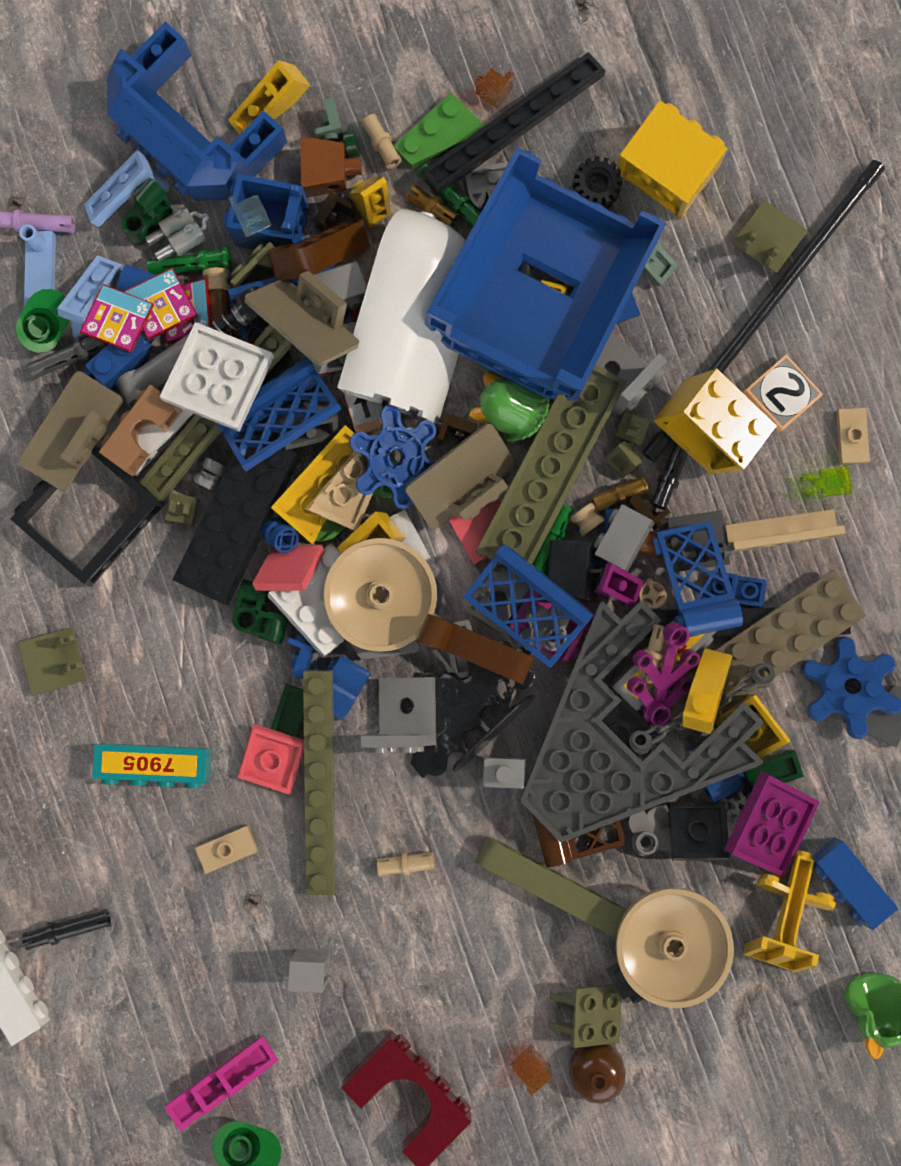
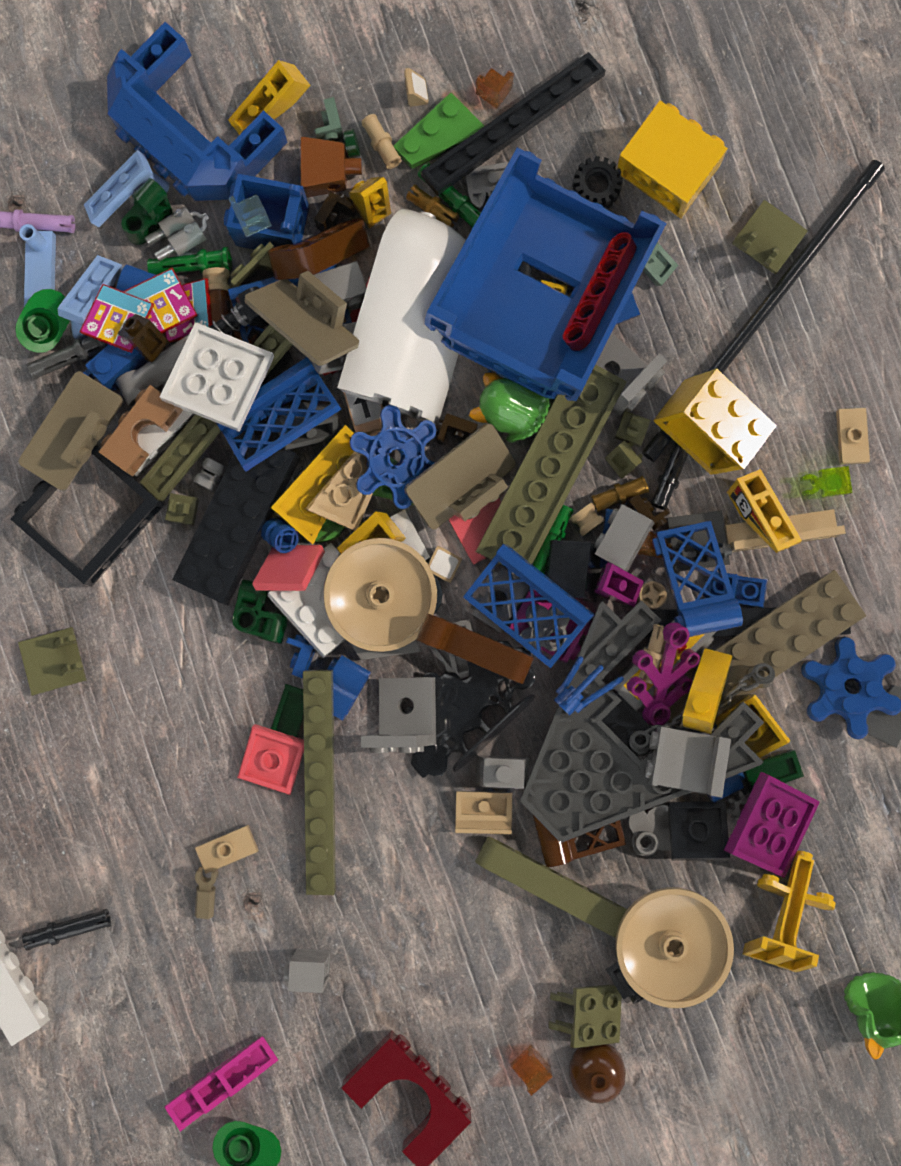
brick [92,743,212,788] -> none
tan pin [377,851,435,877] -> none
slope [743,354,823,432] -> none
blue brick [812,838,899,931] -> none
none -> dark brown bracket [118,314,169,363]
none -> dark tan bar [195,867,219,919]
none -> tan slope [404,68,429,107]
none -> white slope [428,545,462,584]
none -> tan plate [455,791,512,834]
none -> blue plant [554,656,624,715]
none -> red beam [563,232,637,351]
none -> light grey panel [645,726,731,798]
none -> yellow slope [727,469,802,553]

